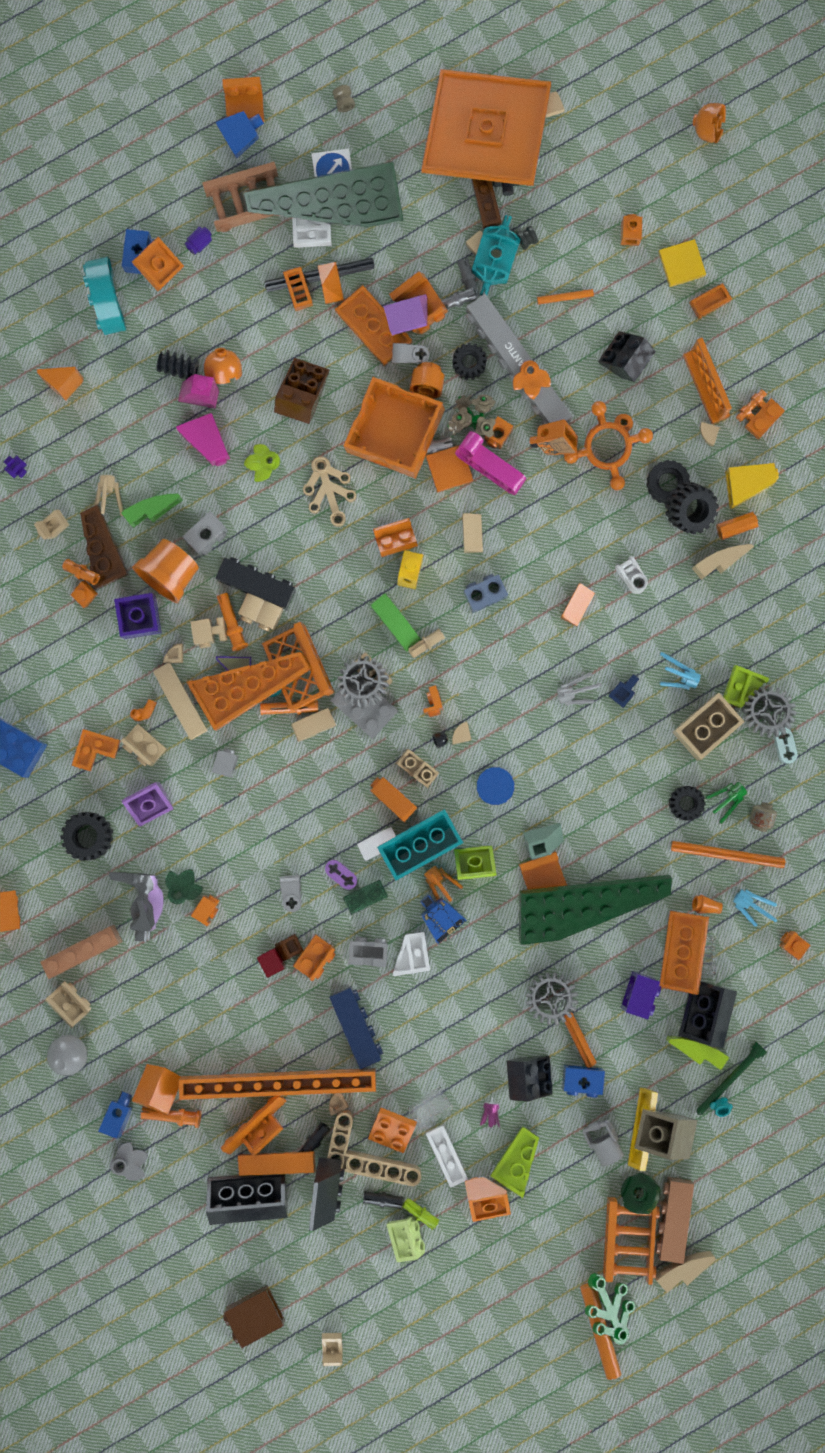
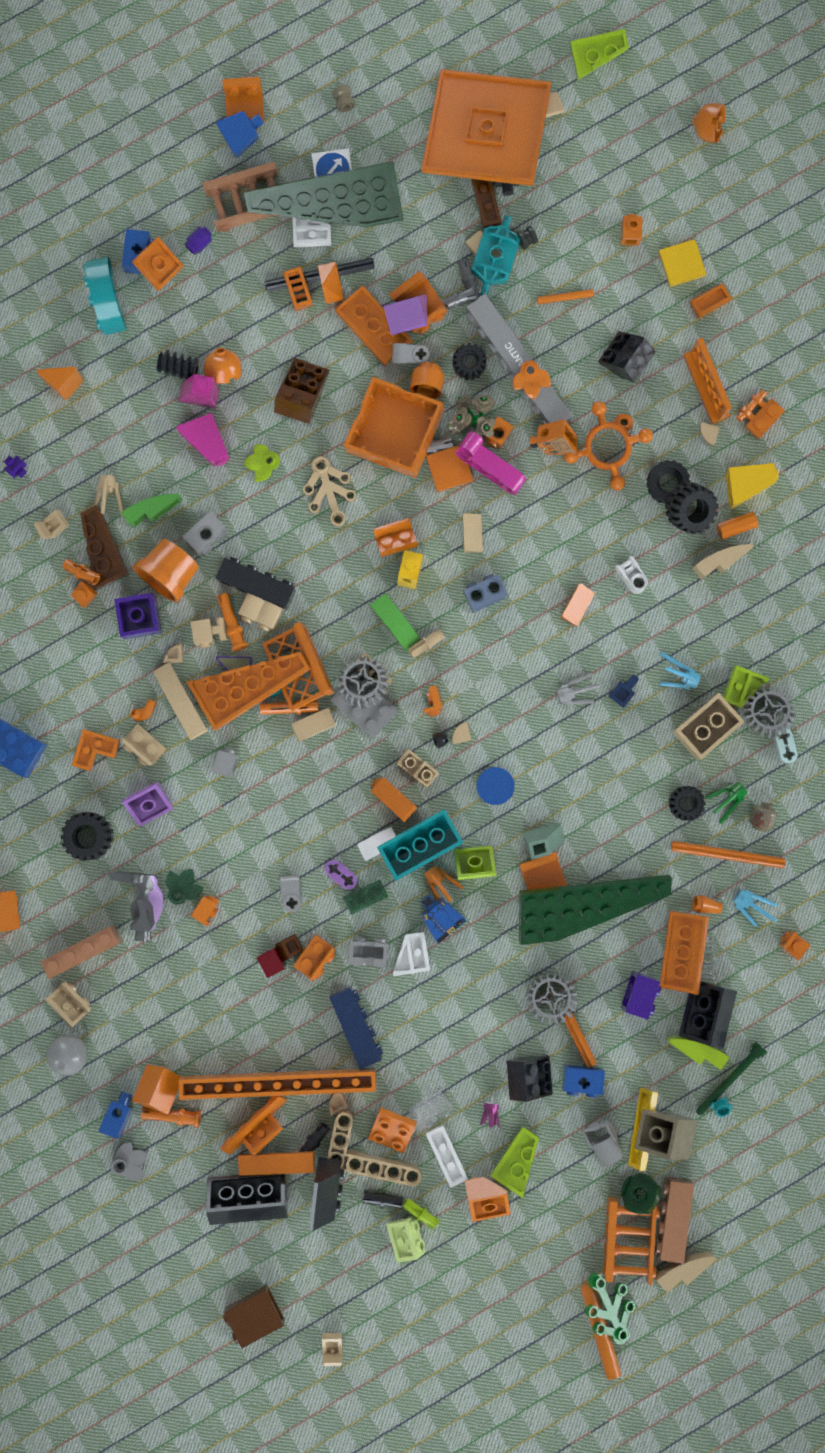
none -> lime wing [570,29,629,80]

